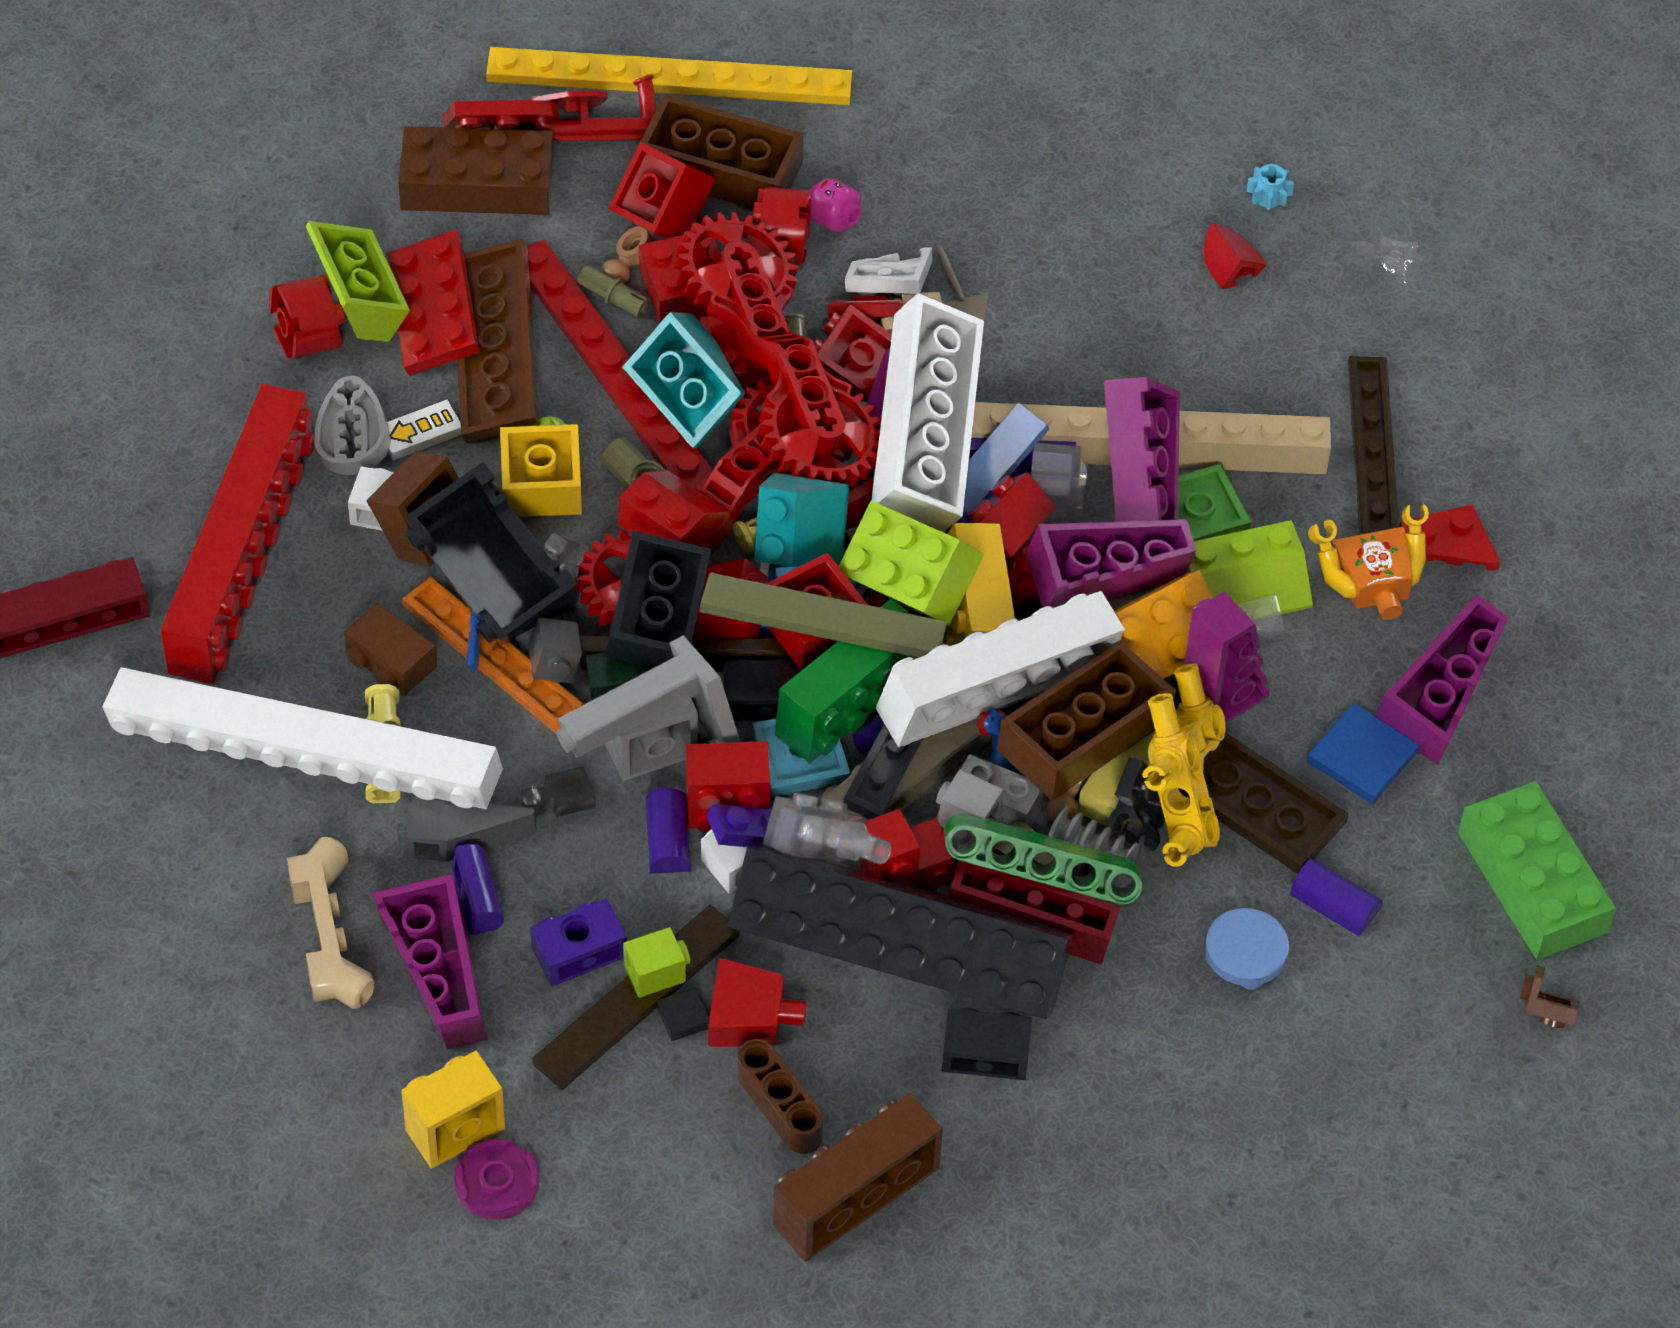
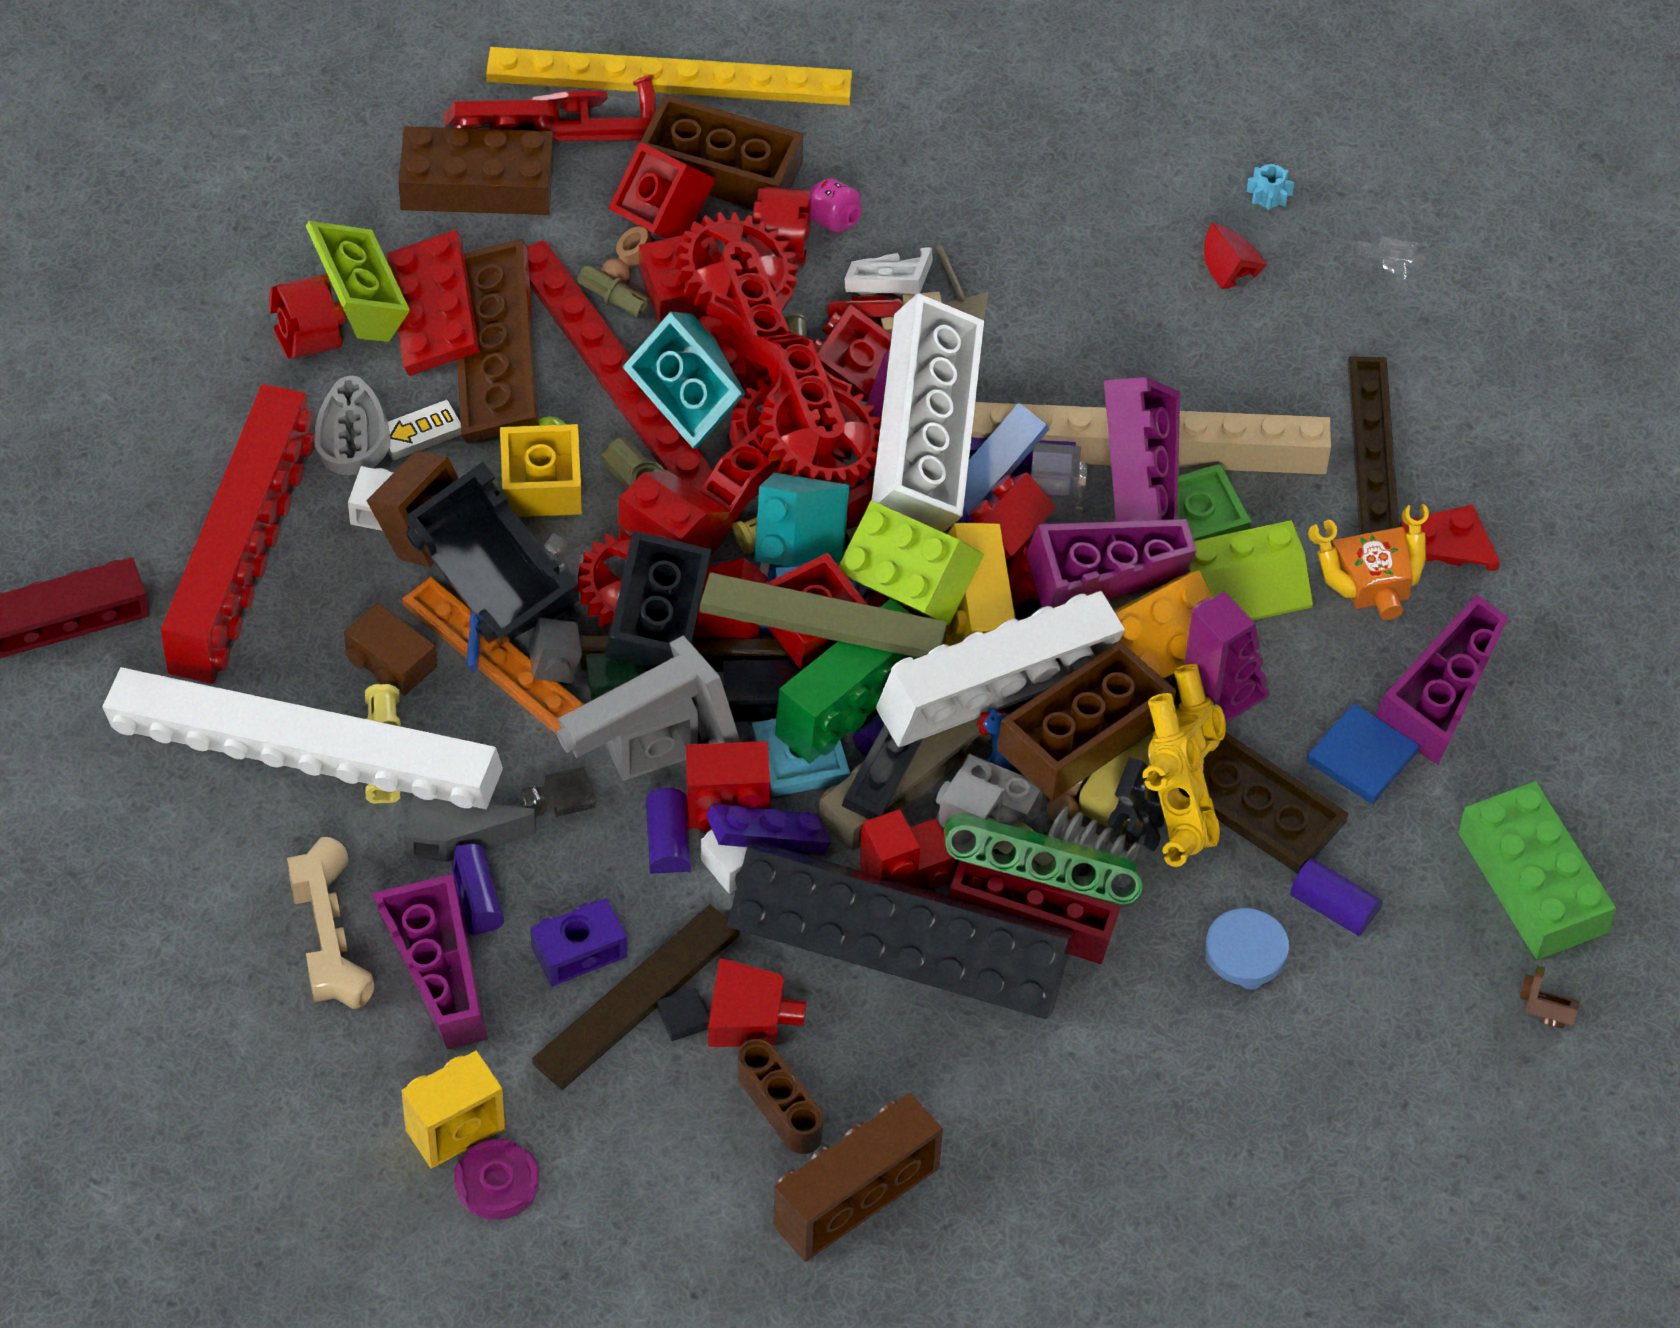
lime brick [623,927,690,998] -> none
clear brick [763,792,891,865] -> none
black brick [942,1008,1032,1080] -> none
clear plate [1237,595,1286,639] -> none

